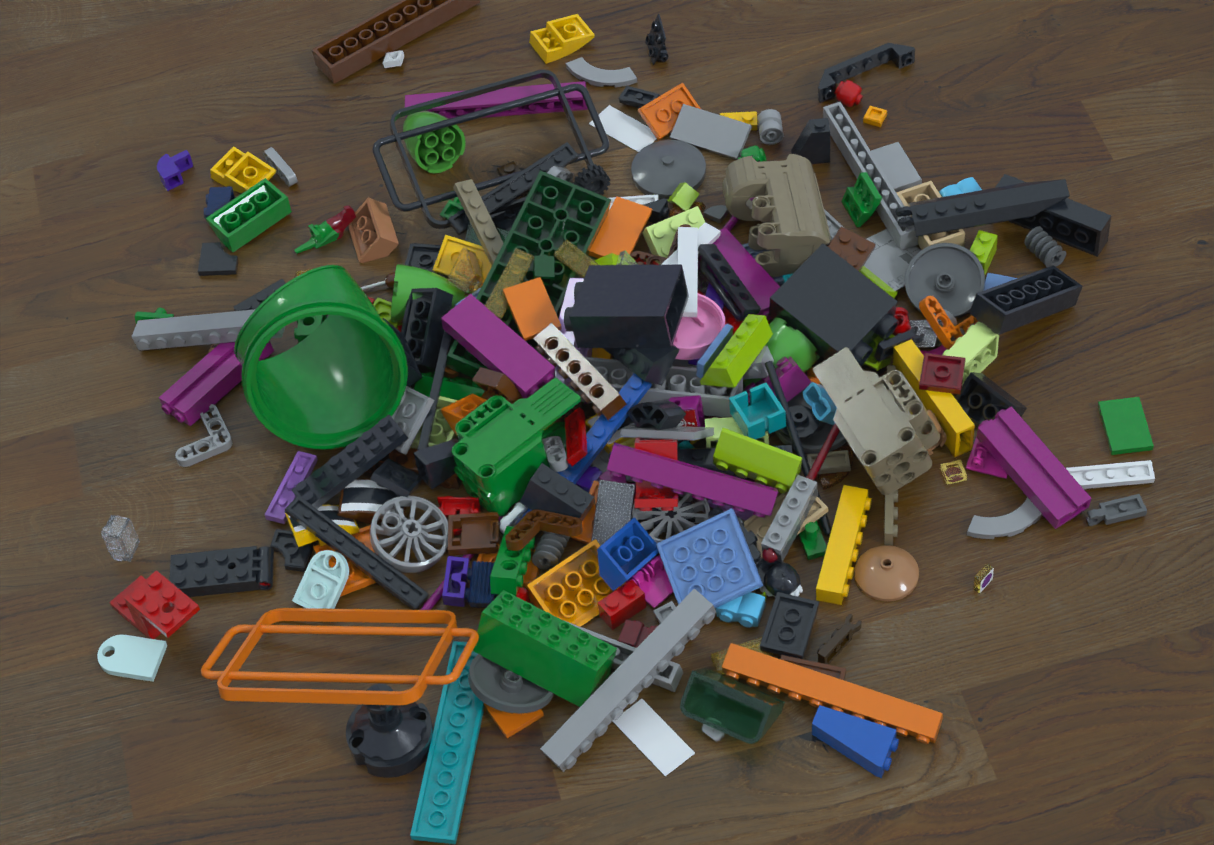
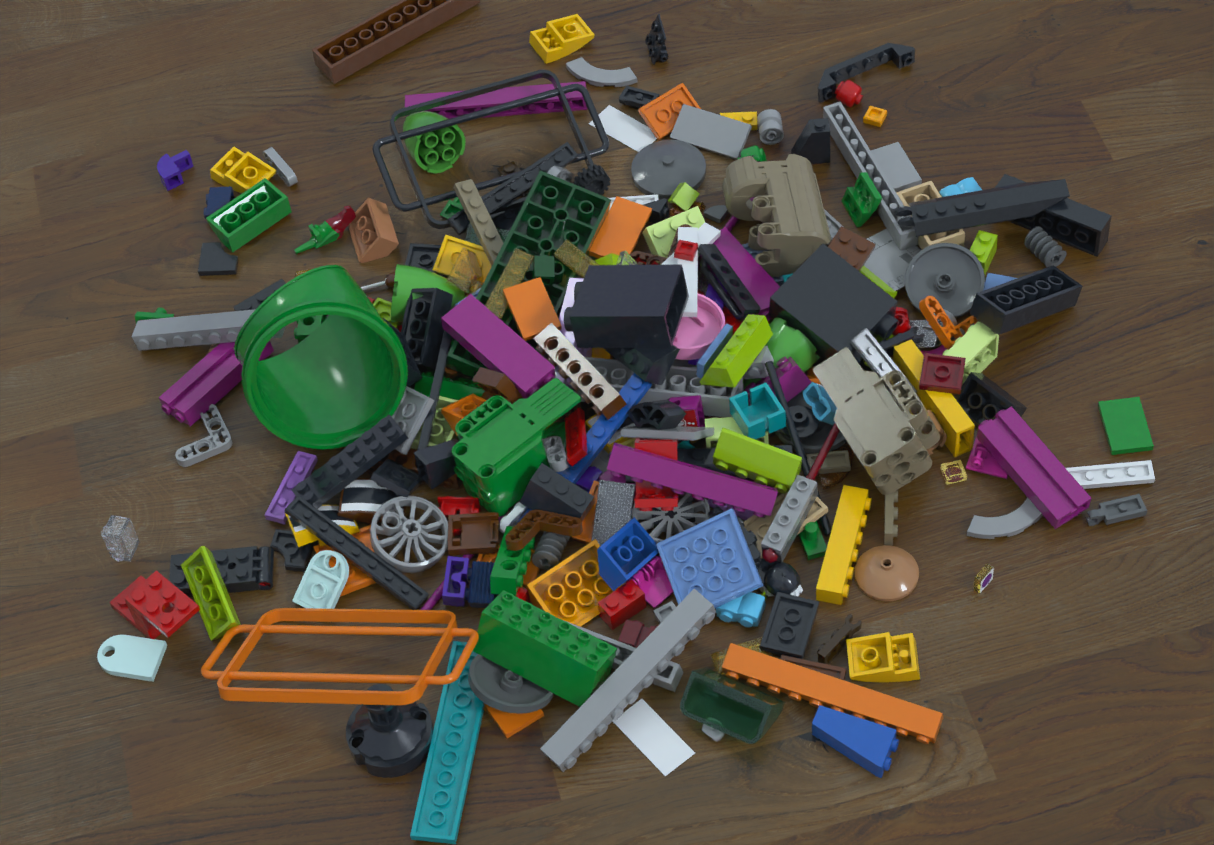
white tile [383,51,404,68] -> none
none -> lime slope [181,546,241,641]
none -> red tile [674,240,698,262]
none -> yellow slope [846,632,920,682]
none -> tile [850,328,917,394]

